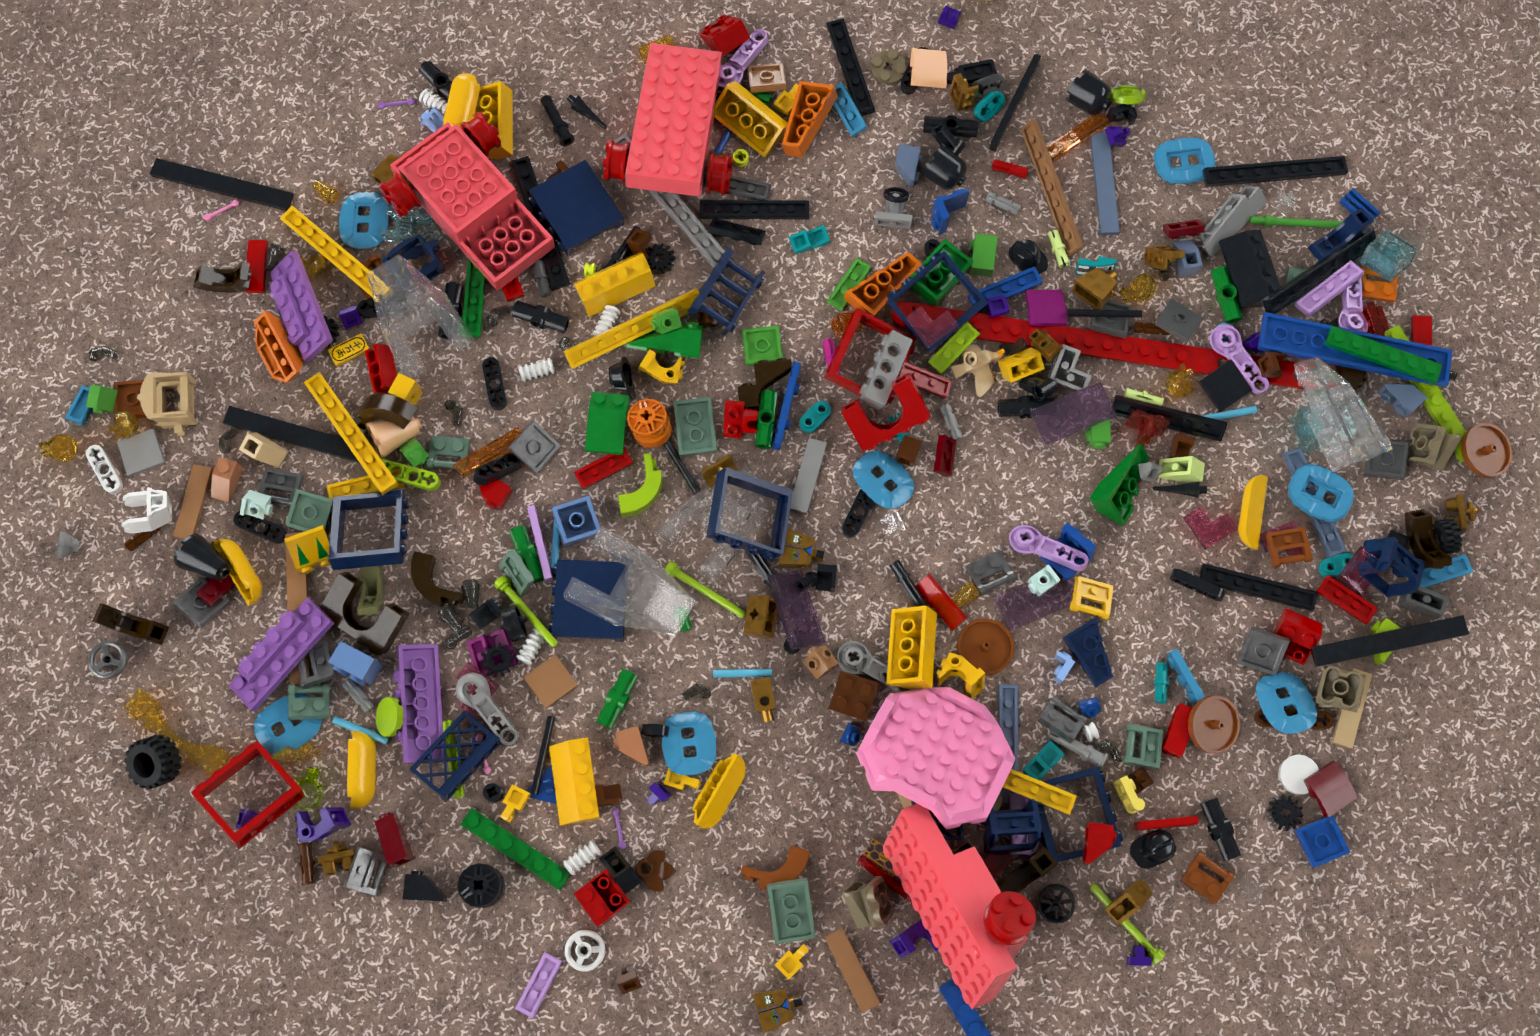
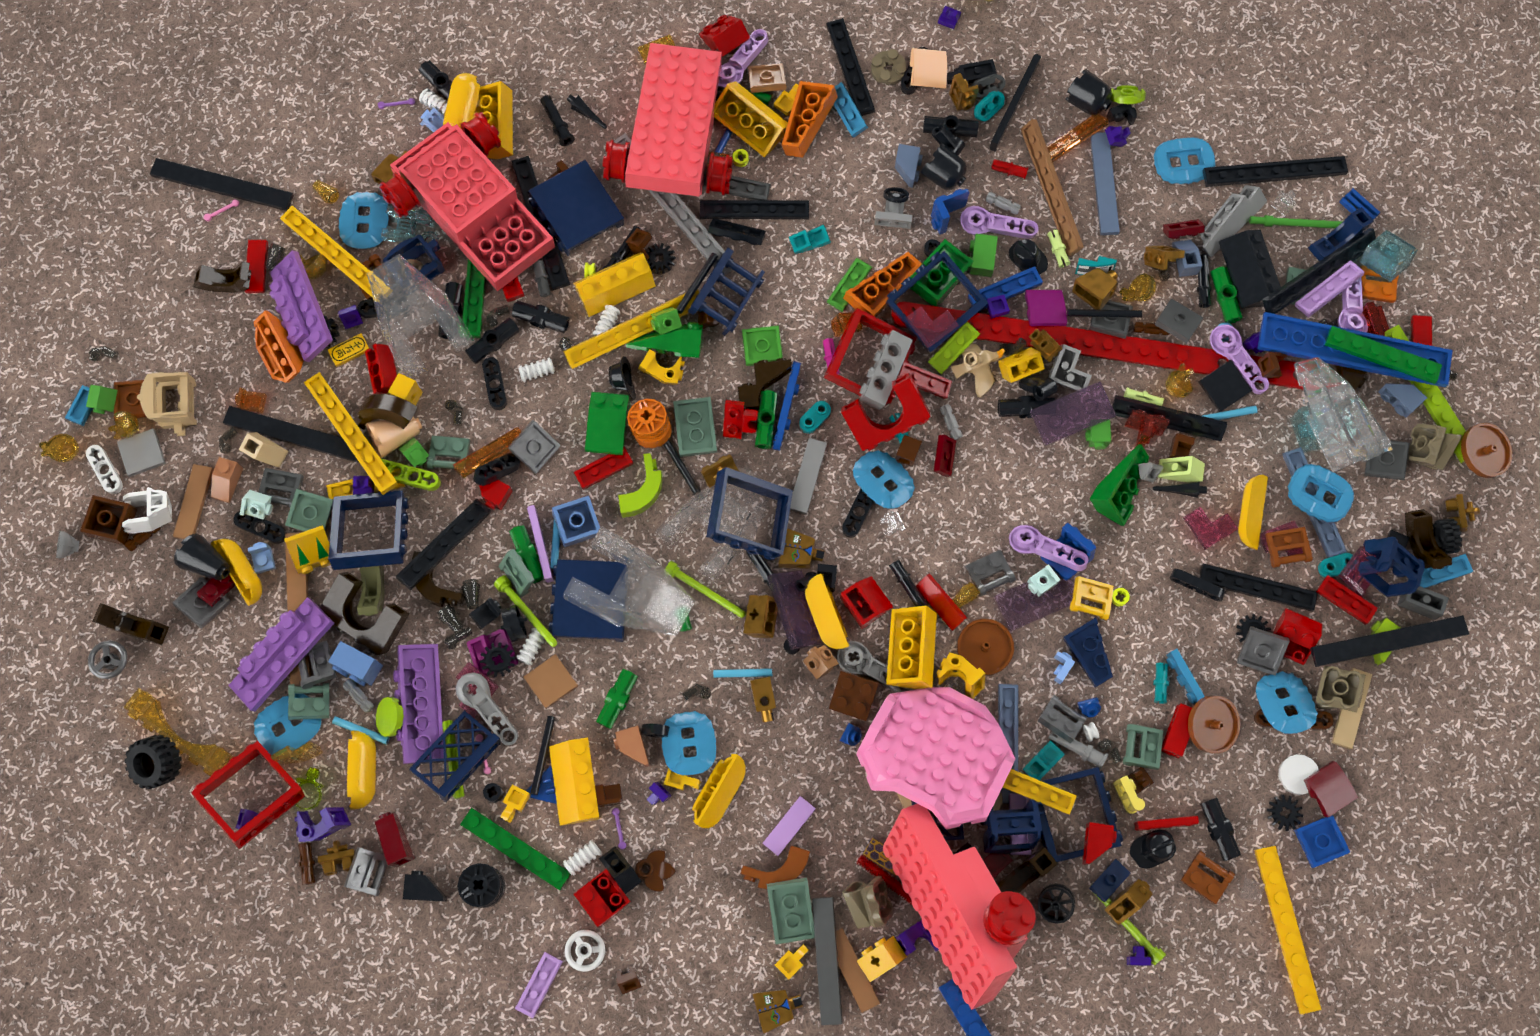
none -> reddish brown brick [80,495,137,545]
none -> clear orange bracket [235,388,267,413]
none -> light blue bracket [247,542,276,574]
none -> dark purple tile [353,476,374,495]
none -> black tile [396,499,491,590]
none -> black piece [465,317,520,364]
none -> black bar [676,253,718,314]
none -> lavender tile [762,796,816,856]
none -> yellow brick [805,574,849,649]
none -> dark grey tile [812,897,843,1025]
none -> red slope [840,576,894,629]
none -> yellow brick [857,936,907,982]
none -> lavender beam [960,206,1038,239]
none -> dark blue plate [1089,859,1131,902]
none -> neon yellow bush [1112,588,1130,607]
none -> black axle [1197,254,1212,308]
none -> black gear [1236,614,1271,642]
none -> yellow plate [1254,846,1321,1014]

